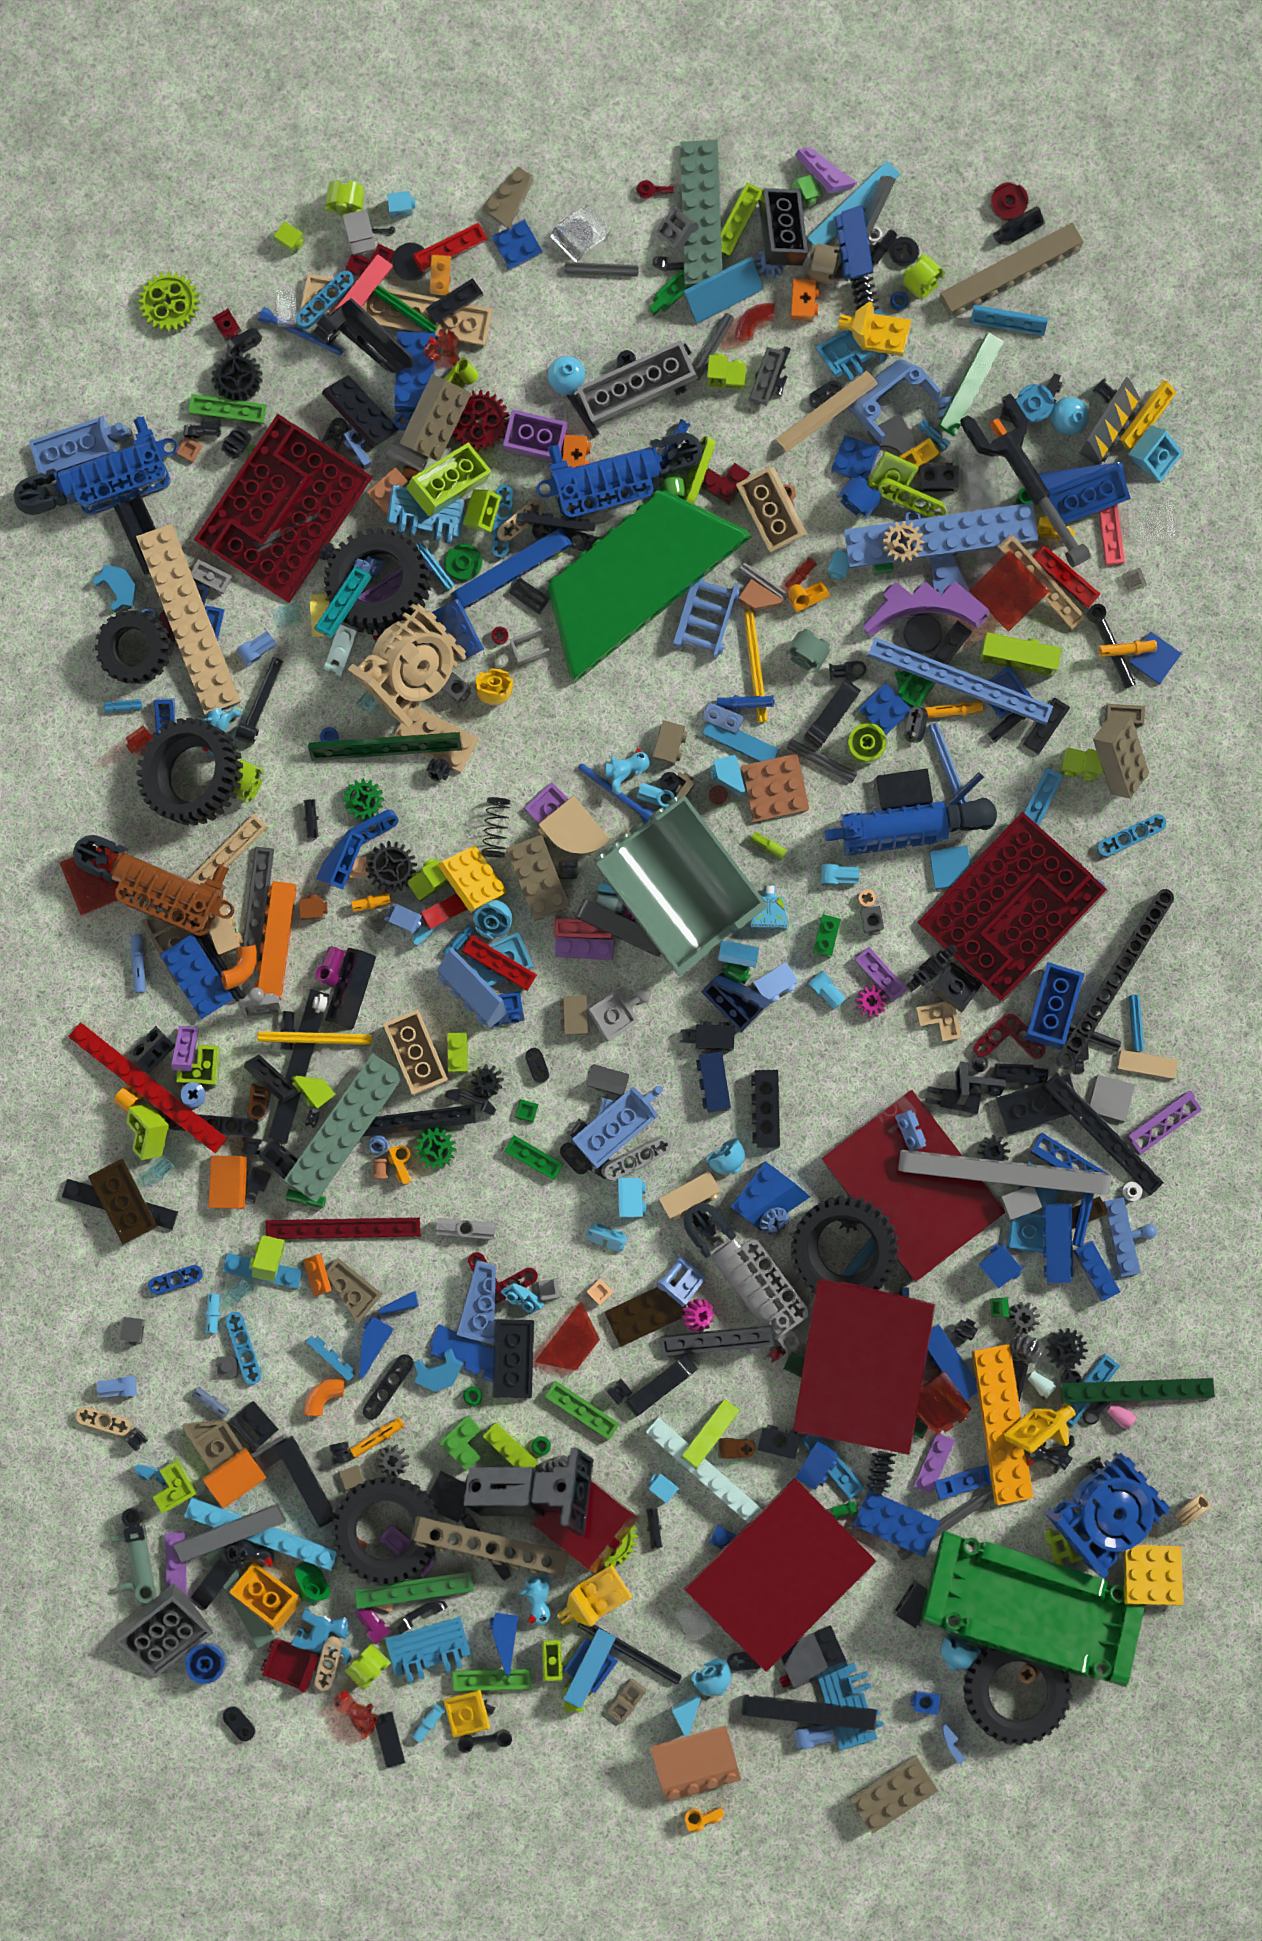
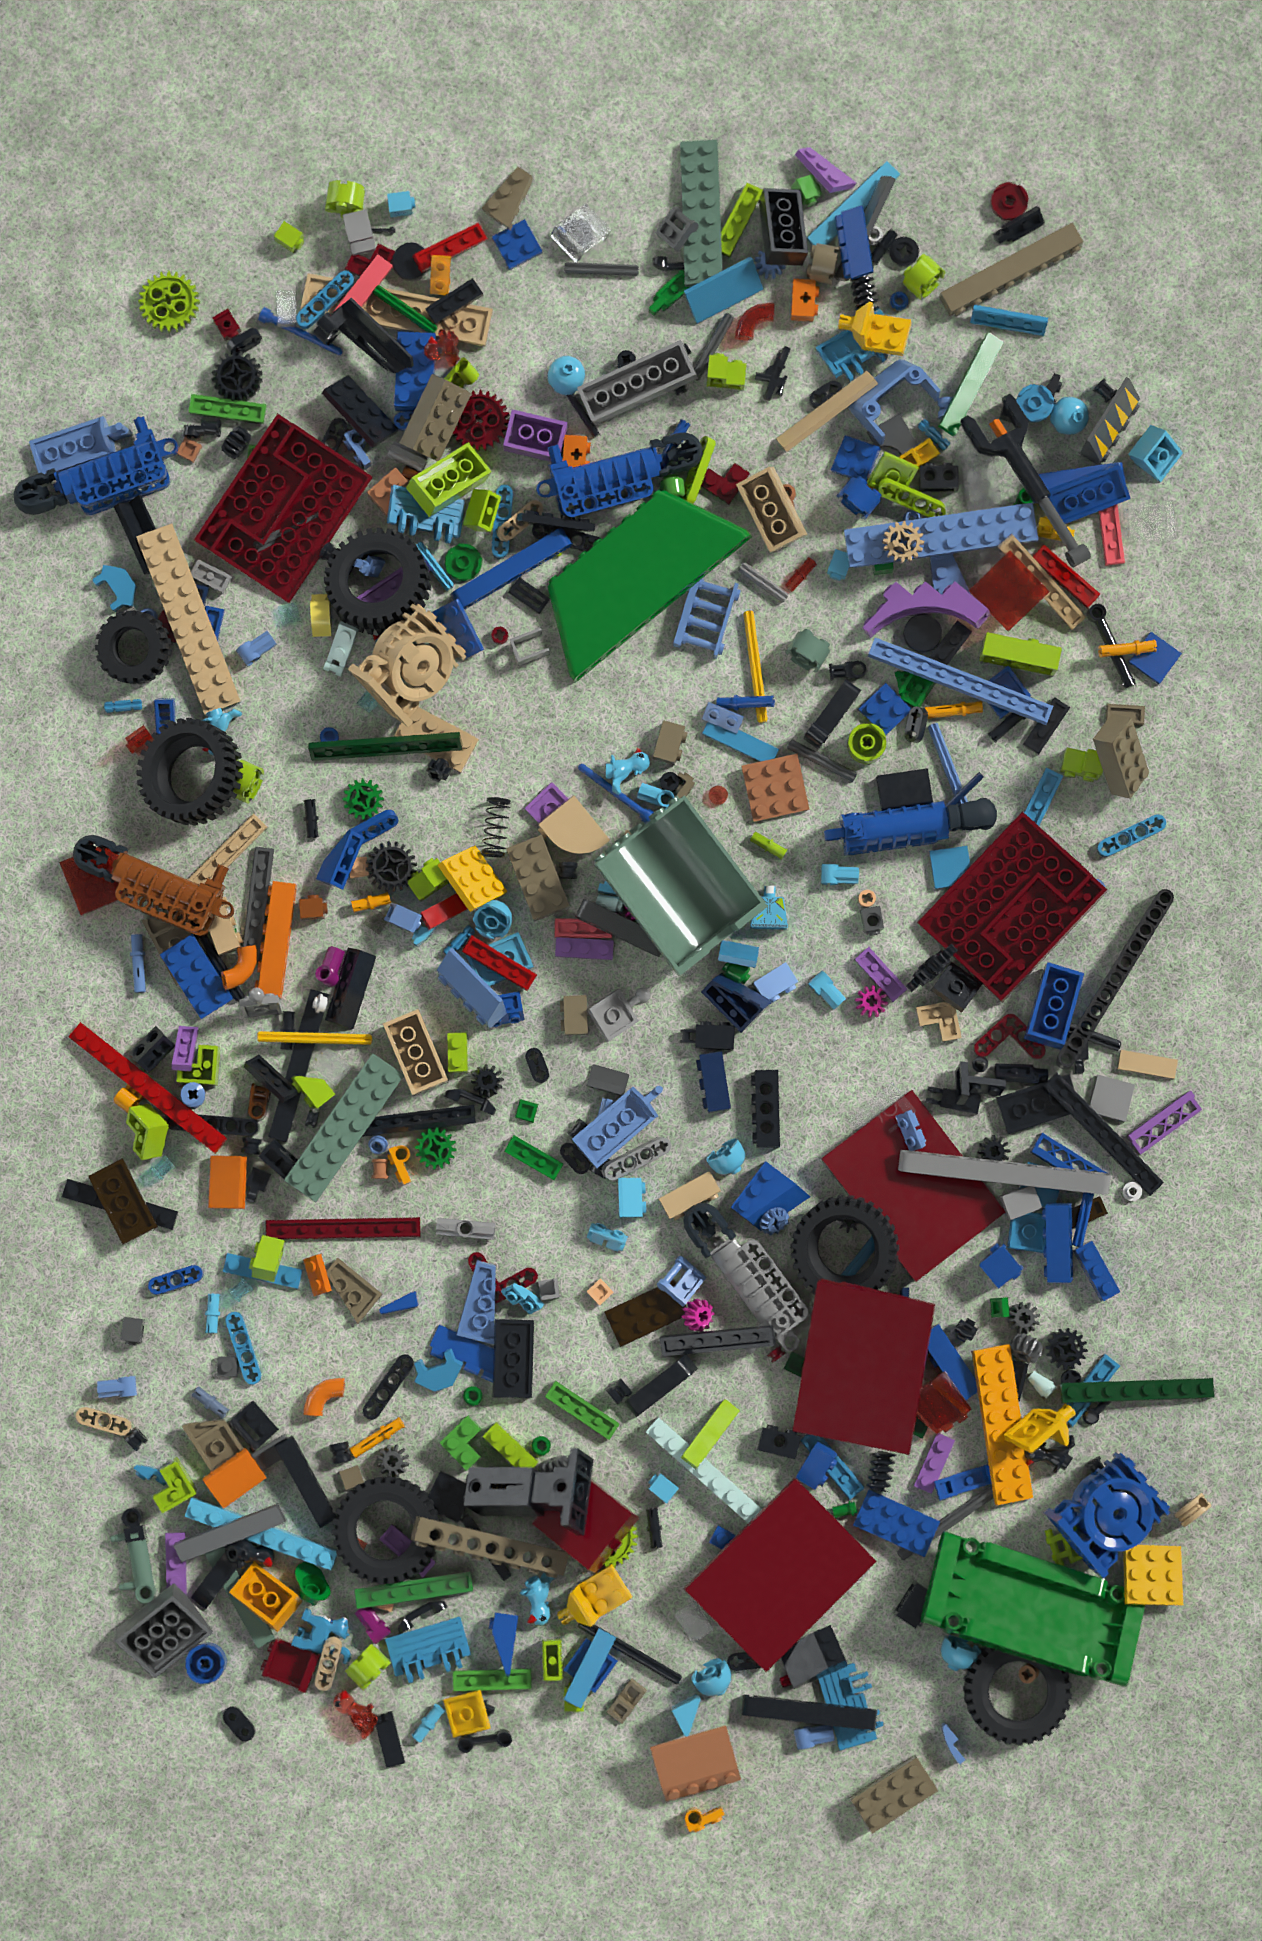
black piece [235,657,284,745] -> none
green pin [286,1189,326,1209] -> none
dark azure plate [306,1336,355,1381] -> none
teal tile [314,567,372,639] -> none
blue slope [359,1317,394,1379] -> none
dark grey brick [441,672,471,704] -> none
yellow cylinder [475,669,513,705] -> none
clear red wing [535,1302,600,1371] -> none
dark red plate [636,180,674,199] -> none
medium azure slope [710,754,745,798] -> none
reddish brown piece [718,1438,755,1459] -> none
nougat slope [738,579,783,611] -> none
dark grey tile [749,347,785,407] -> none
light orange plate [787,581,830,613] -> none
green brick [812,914,841,958] -> none
blue brick [910,1690,940,1715] -> none
medium blue plate [1105,1197,1157,1277] -> none
bright pink cone [1107,1403,1137,1430] -> none
yellow plate [1119,380,1177,451] -> none
clear smoke tile [1122,568,1147,593] -> none
dark azure axle [1129,995,1144,1052] -> none

